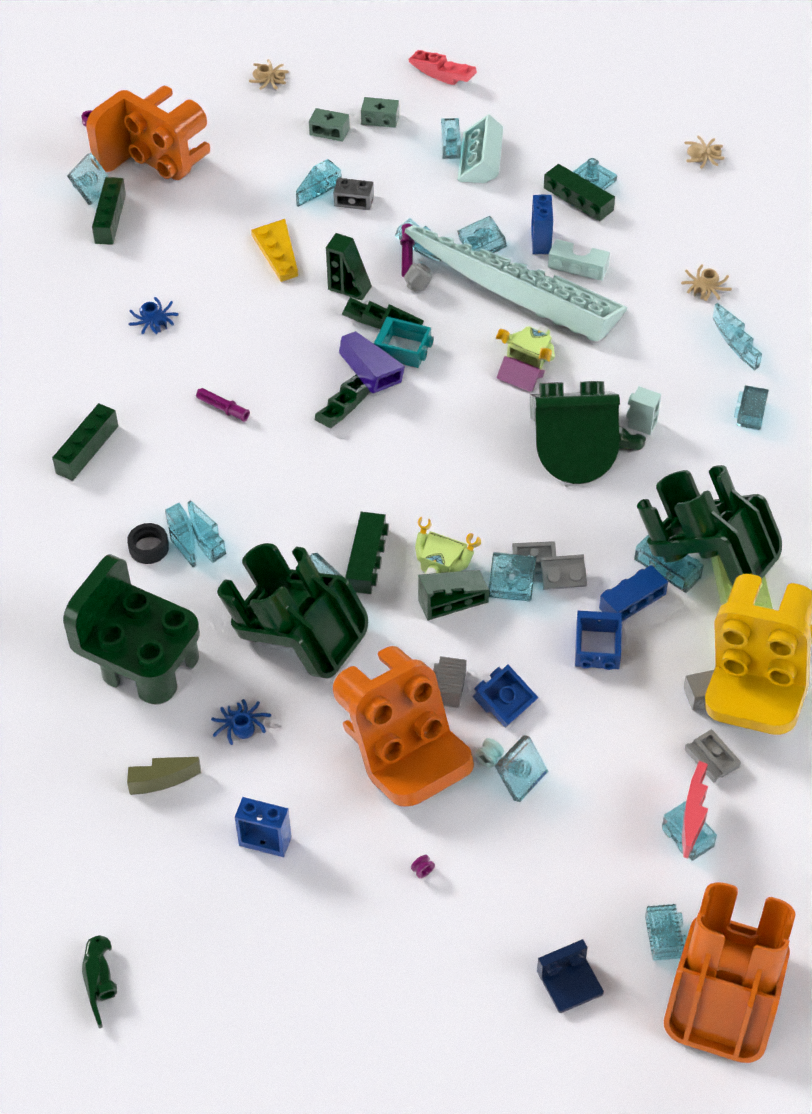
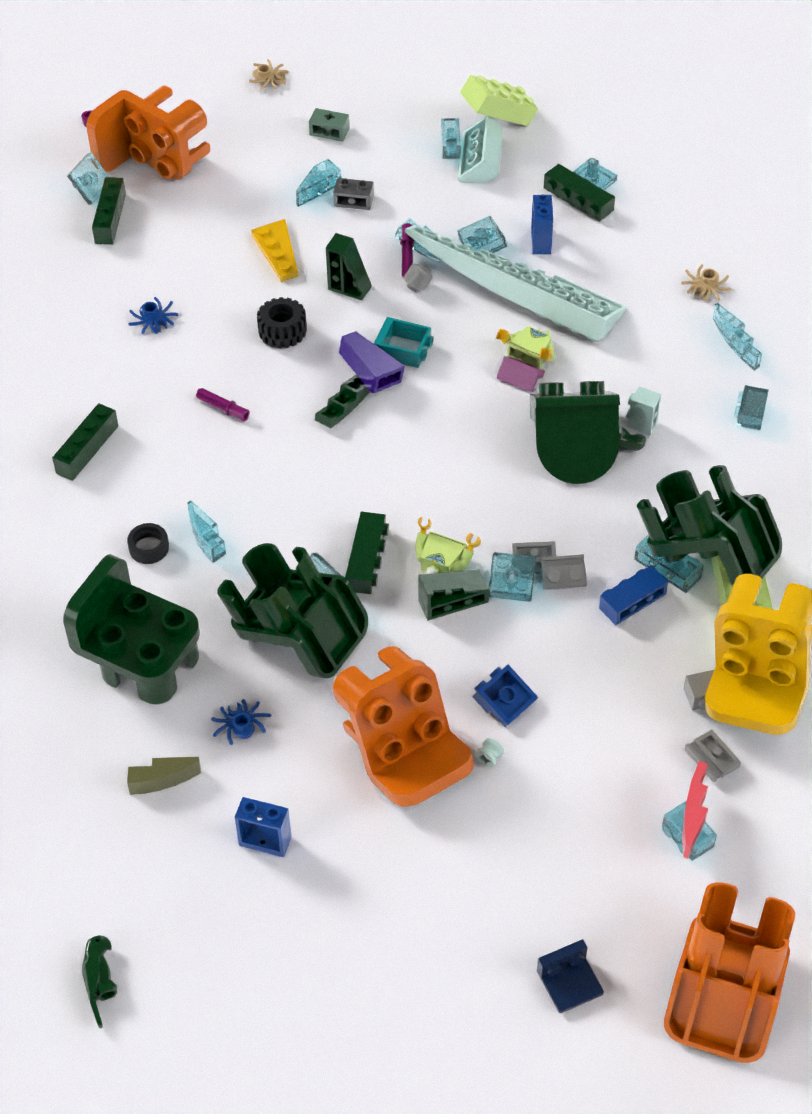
clear light blue slope [165,502,197,567] -> none
dark green slope [342,297,424,329] -> none
sand green brick [361,97,399,128] -> none
coral slope [408,50,477,85] -> none
magenta bush [411,854,435,878] -> none
light grey brick [433,656,467,708] -> none
clear light blue tile [494,735,549,802] -> none
light aqua arch [548,239,610,281] -> none
blue window [575,610,622,670] -> none
clear light blue brick [645,903,687,961] -> none
tan animal [684,135,725,169] -> none
none -> black tyre [257,297,307,349]
none -> yellowish green brick [460,74,539,126]

